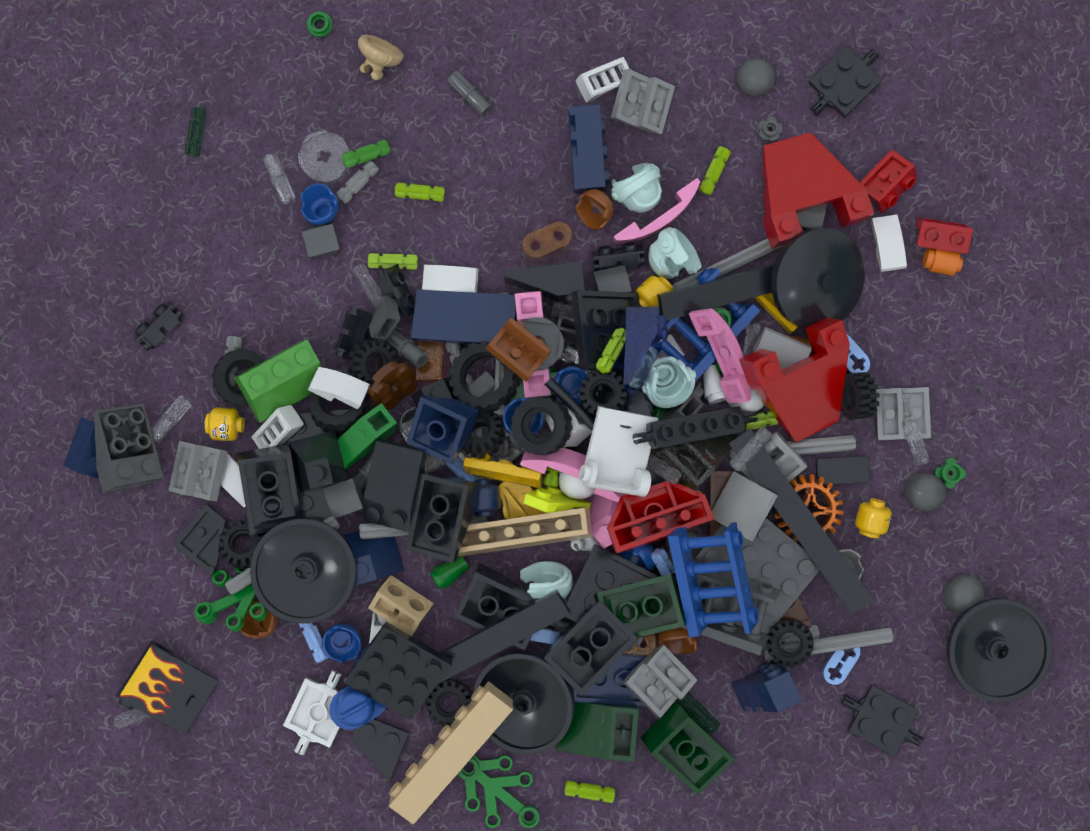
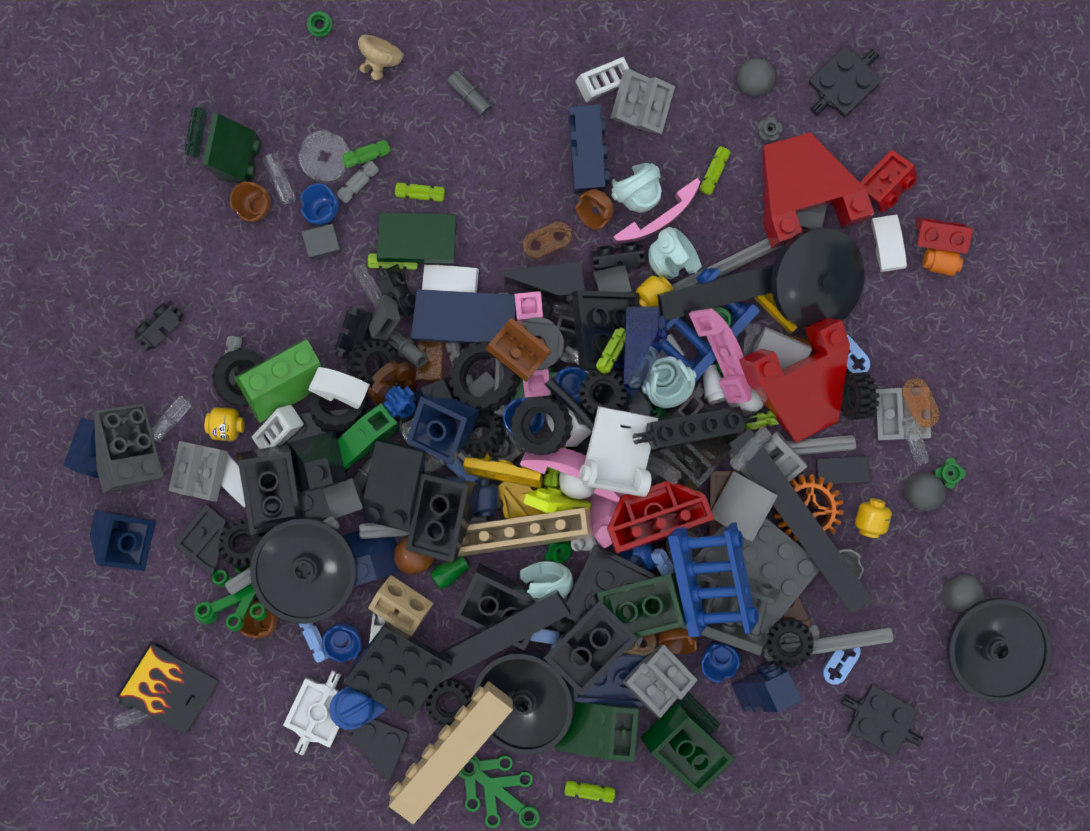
none -> dark blue slope [90,509,156,571]
none -> dark green slope [202,112,261,183]
none -> dark orange hair [230,181,271,222]
none -> dark green tile [377,213,456,264]
none -> blue gear [383,386,417,418]
none -> dark orange hair [394,536,434,575]
none -> green plate [544,541,571,563]
none -> blue hair [701,641,741,683]
none -> clear orange plate [903,378,940,428]

